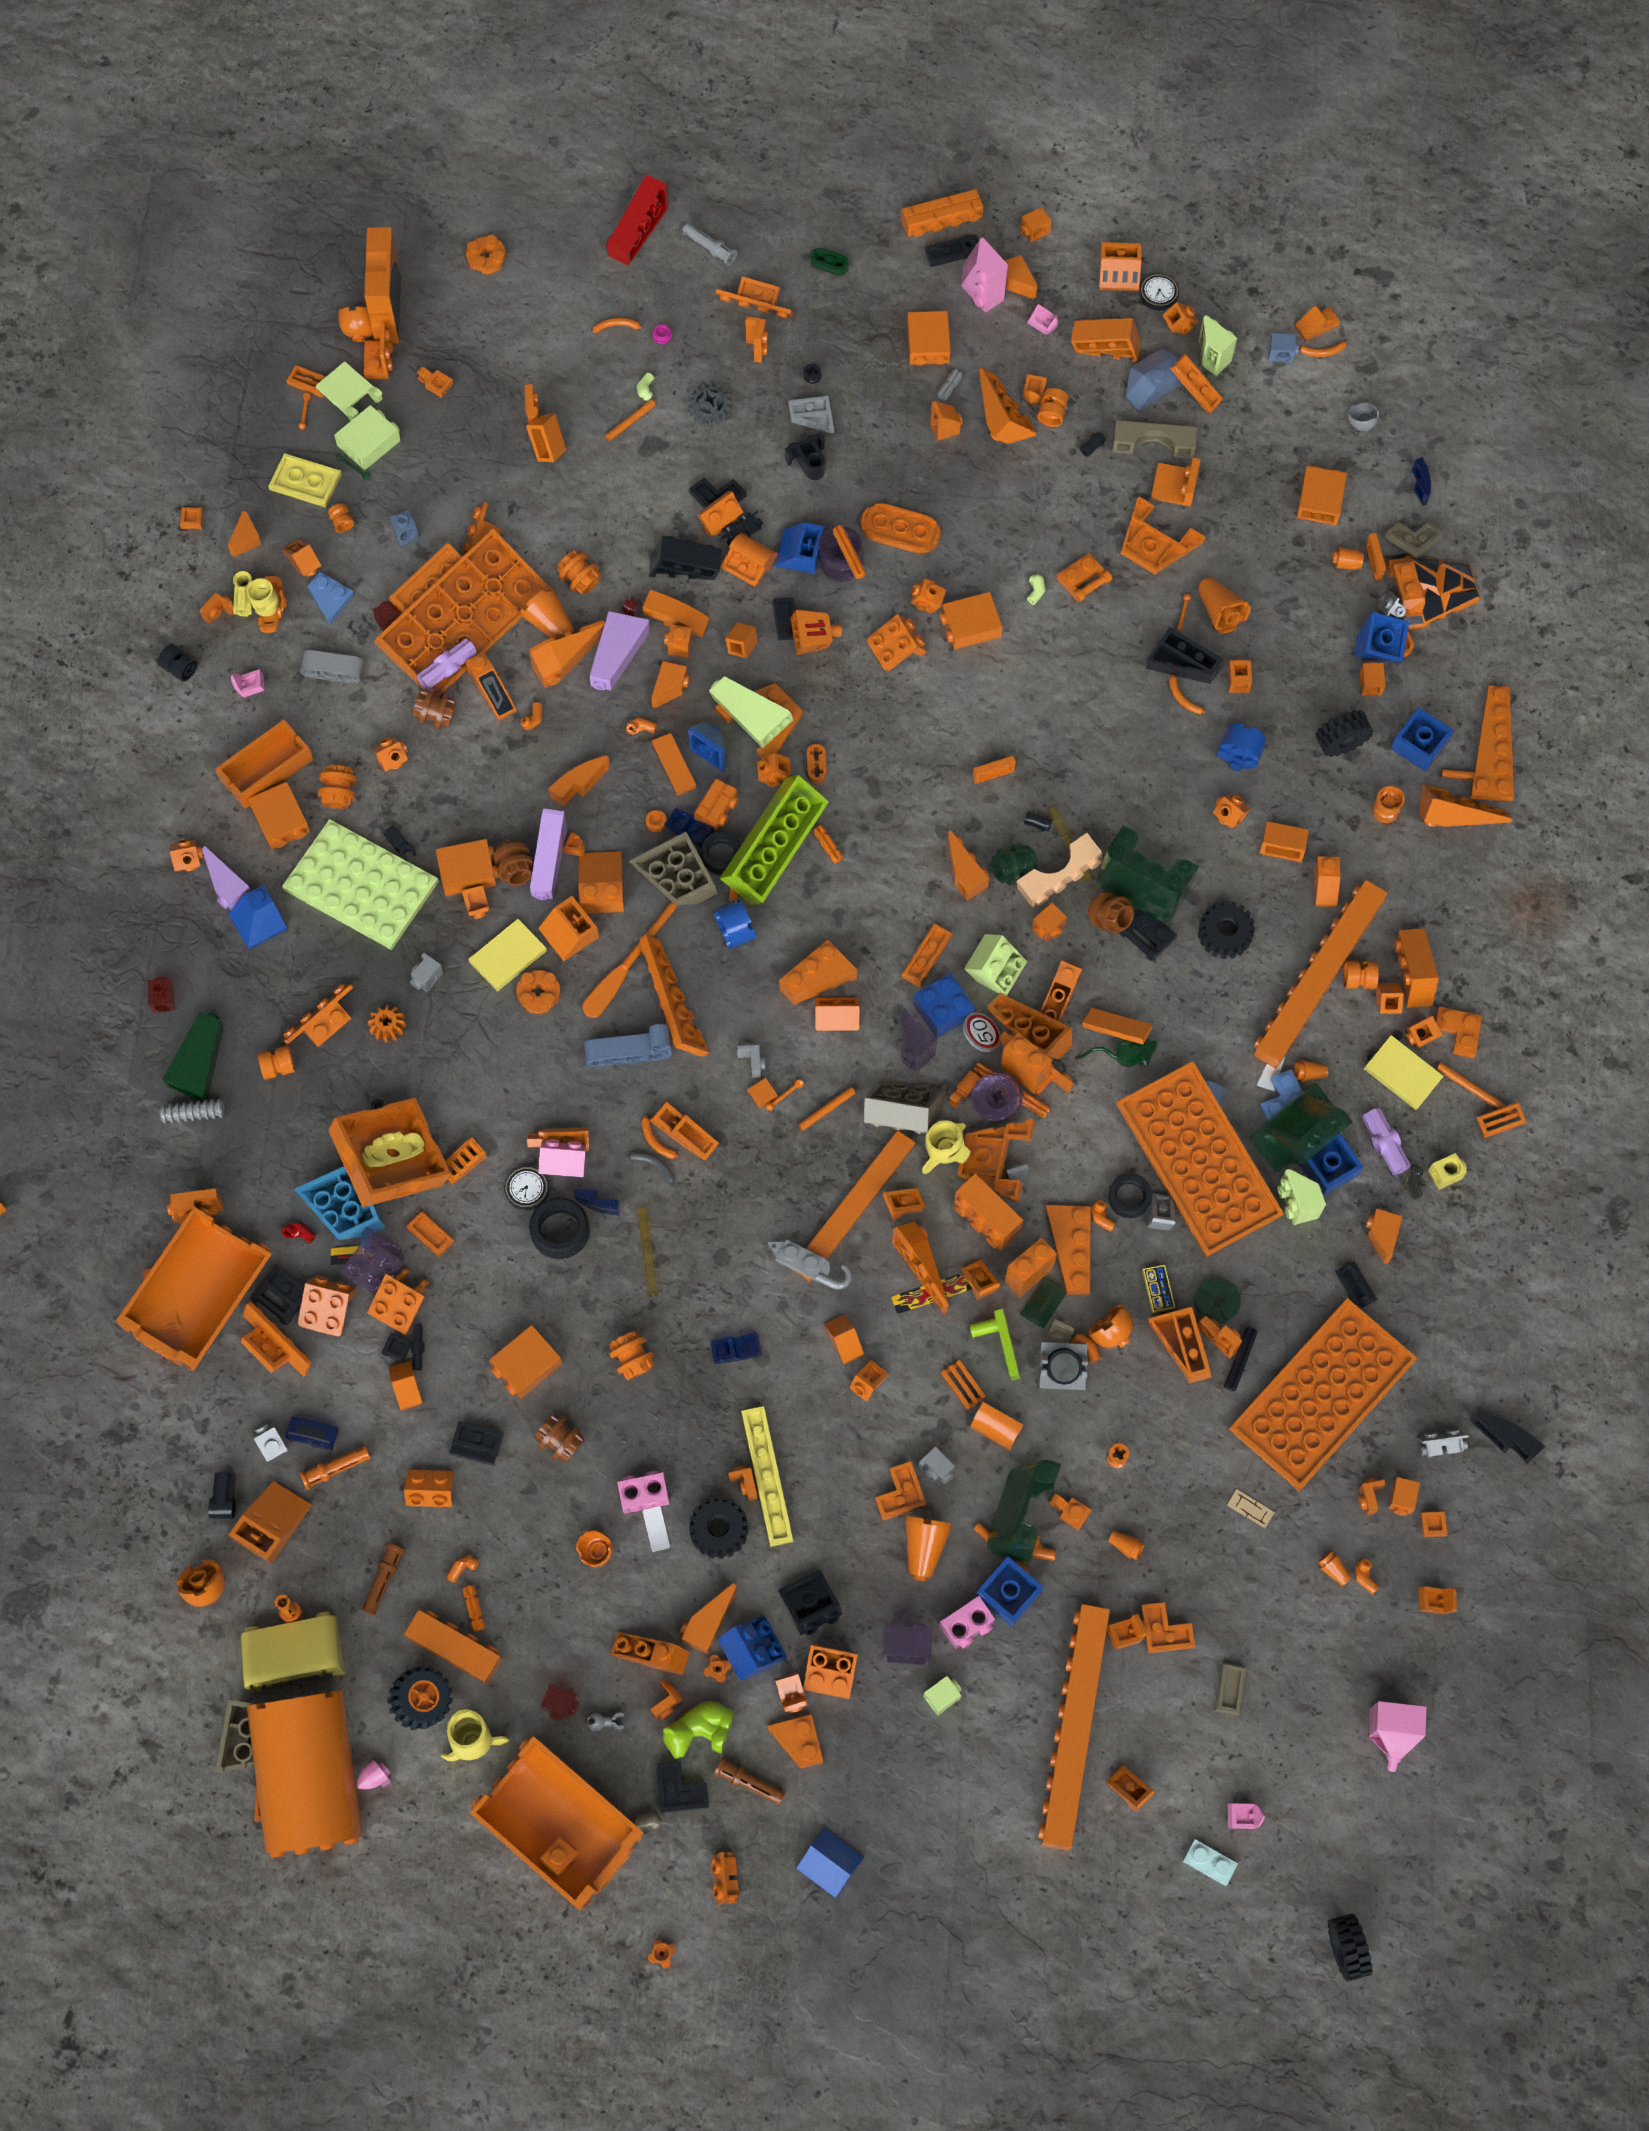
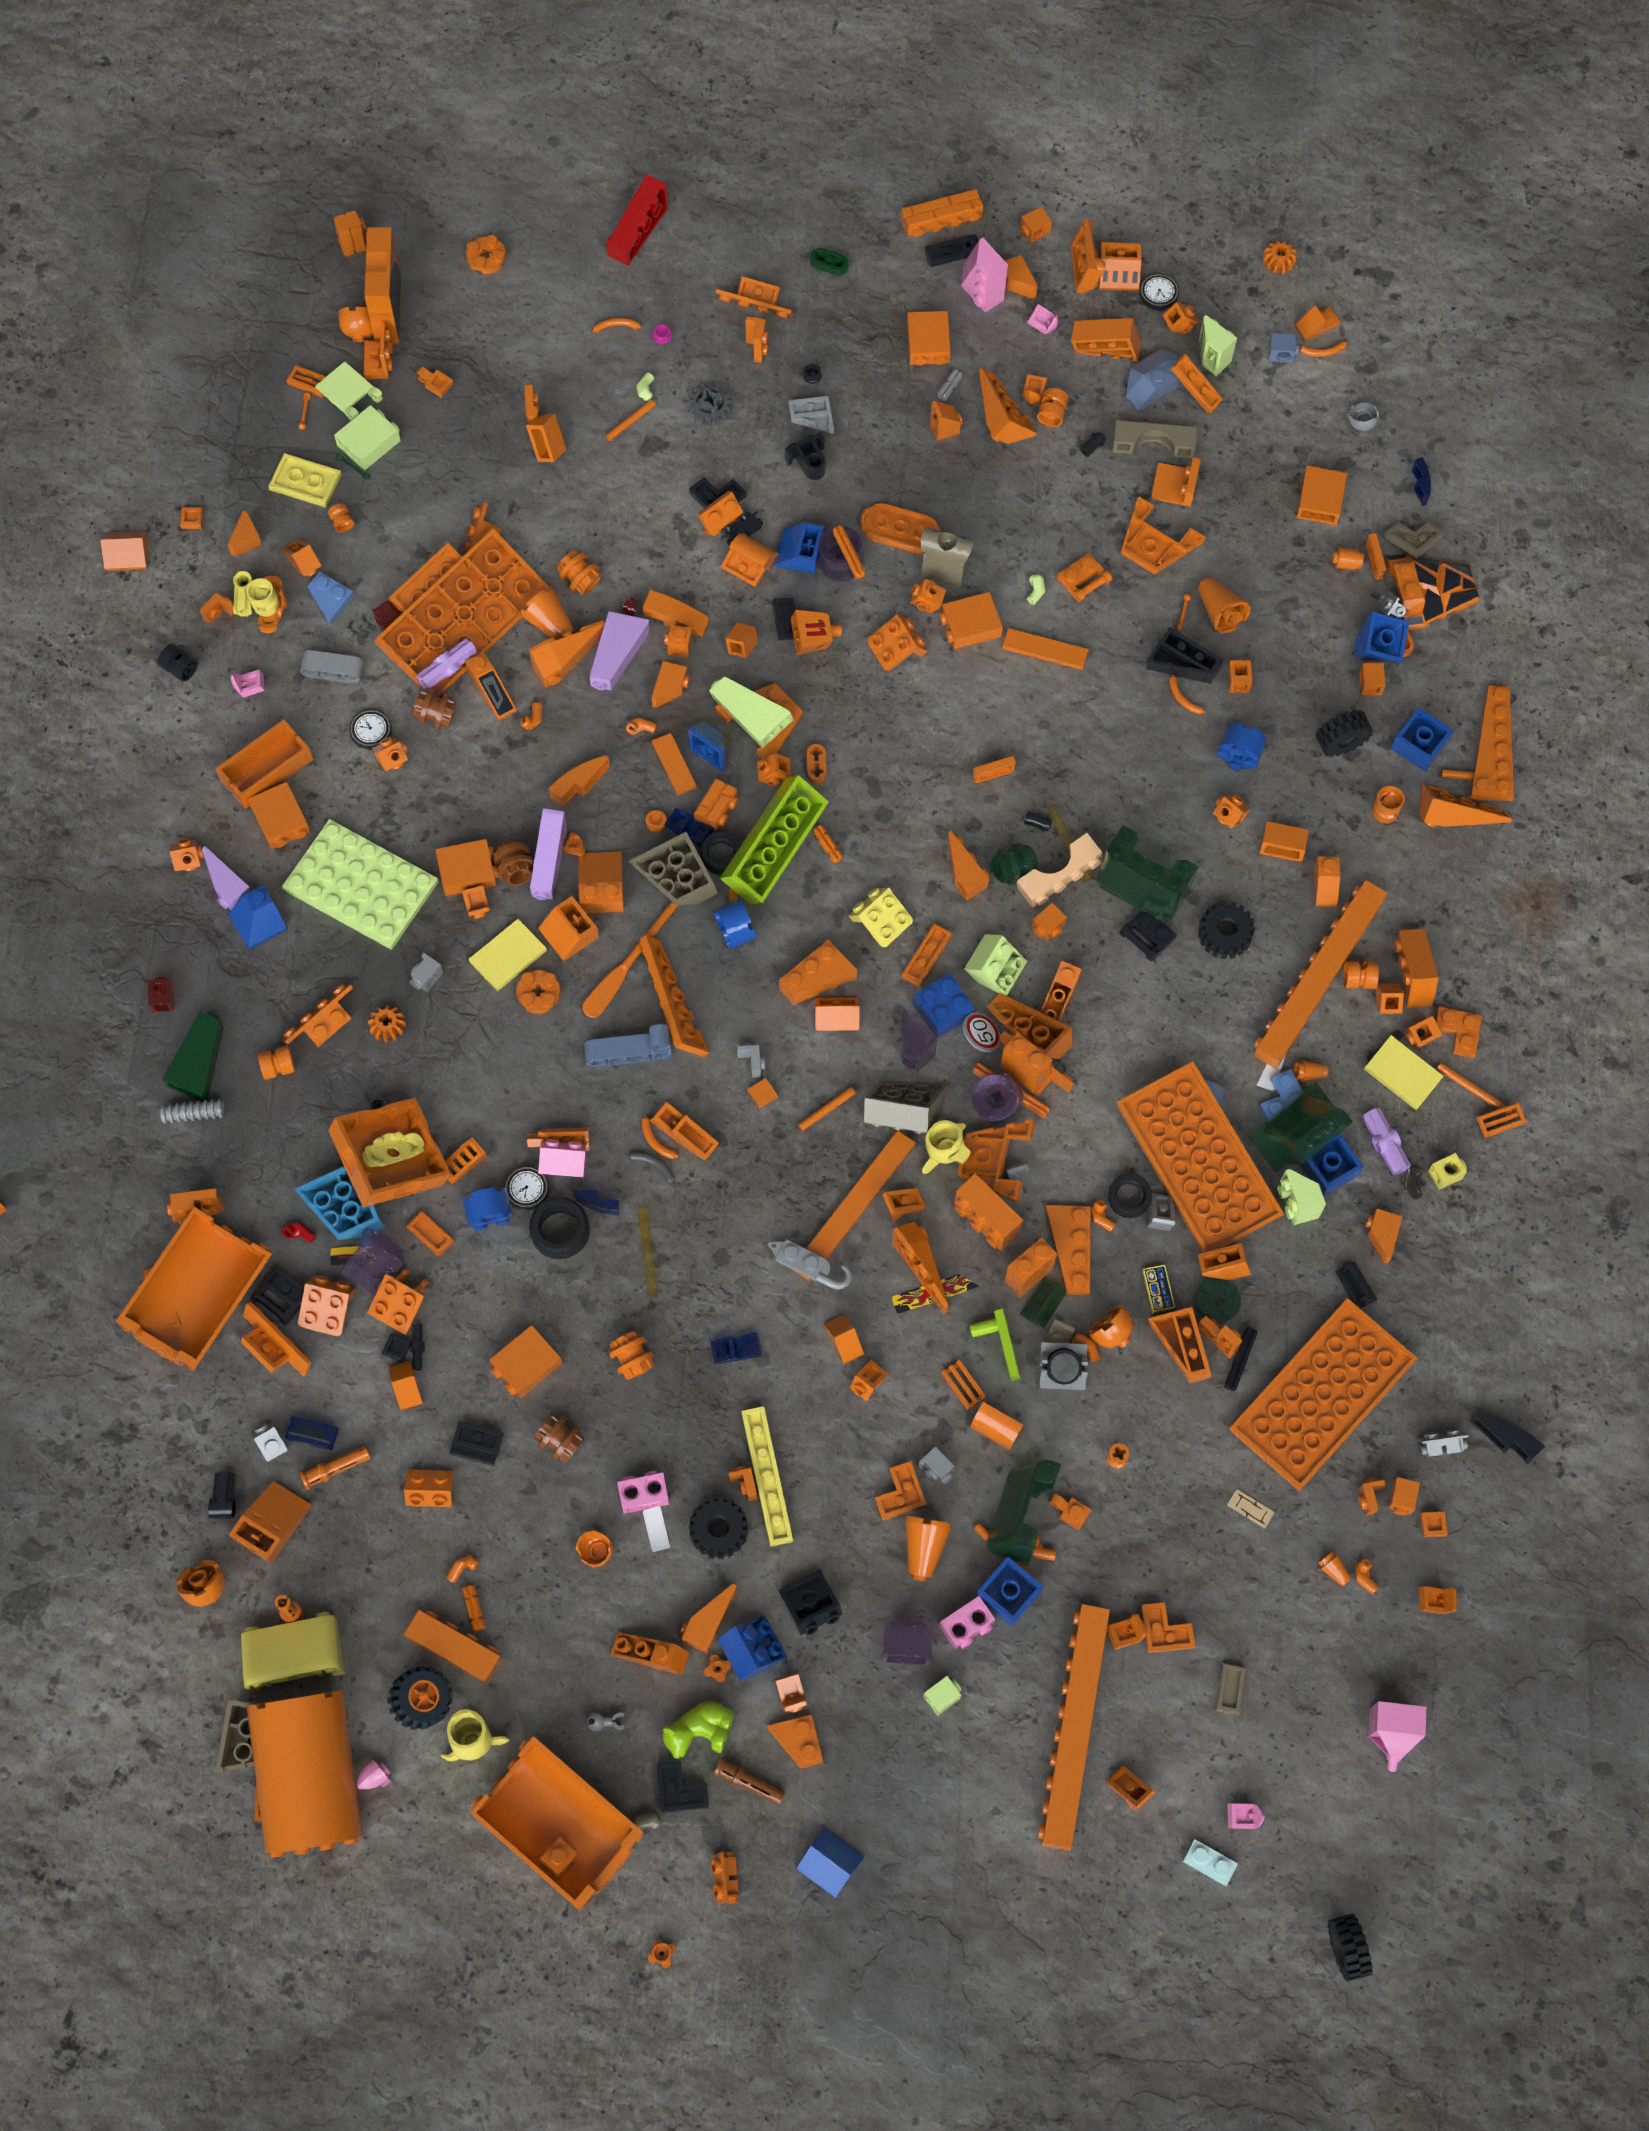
orange piece [317,765,357,809] -> none
dark orange pin [361,1543,406,1616] -> none
black bar [384,825,417,861] -> none
sand blue brick [389,510,419,546] -> none
clear red brick [541,1684,580,1722] -> none
black wedge [649,536,722,580] -> none
orange plate [650,1680,683,1720] -> none
light grey pin [682,222,738,266] -> none
orange hinge [766,1079,804,1111] -> none
orange brick [803,1644,858,1699] -> none
orange bar [948,1071,981,1108] -> none
orange slope [961,1259,1000,1301] -> none
dark green animal [1075,1041,1157,1067] -> none
orange tile [1082,1008,1152,1044] -> none
dark orange piece [1088,891,1134,934] -> none
orange cone [1108,1530,1145,1560] -> none
none -> orange slope [101,531,148,571]
none -> orange brick [334,211,367,257]
none -> tile [349,709,392,750]
none -> blue brick [462,1187,512,1231]
none -> light yellow bracket [848,887,913,947]
none -> dark tan piece [921,527,974,587]
none -> orange tile [1002,628,1089,670]
none -> orange slope [1071,219,1105,294]
none -> orange slope [1198,1243,1251,1281]
none -> orange gear [1263,240,1297,275]

